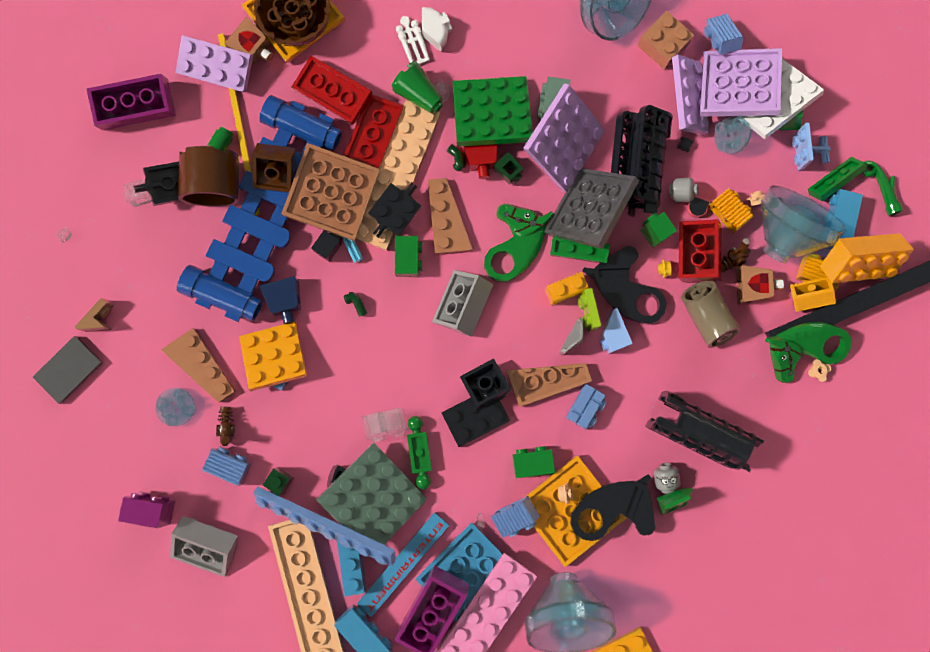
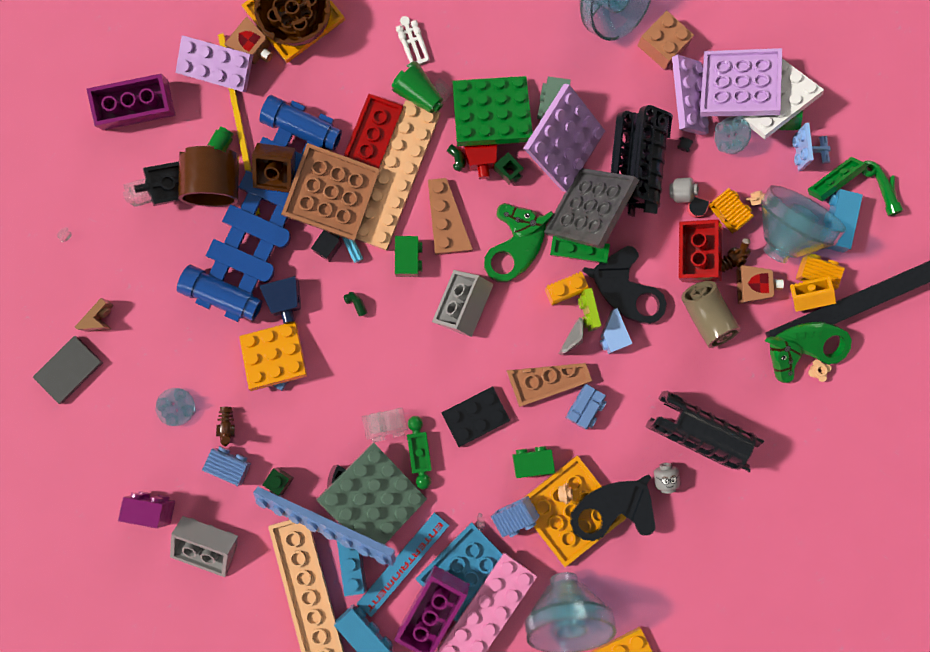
nougat wing [161,328,236,402] -> none
red plate [292,55,373,125] -> none
black plate [368,182,422,238] -> none
white piece [422,7,452,51] -> none
black slope [460,358,512,409] -> none
green brick [640,212,677,248] -> none
green slope [657,488,694,516] -> none
yellow plate [658,259,671,278] -> none
medium blue brick [704,13,743,55] -> none
light orange brick [820,233,914,283] -> none

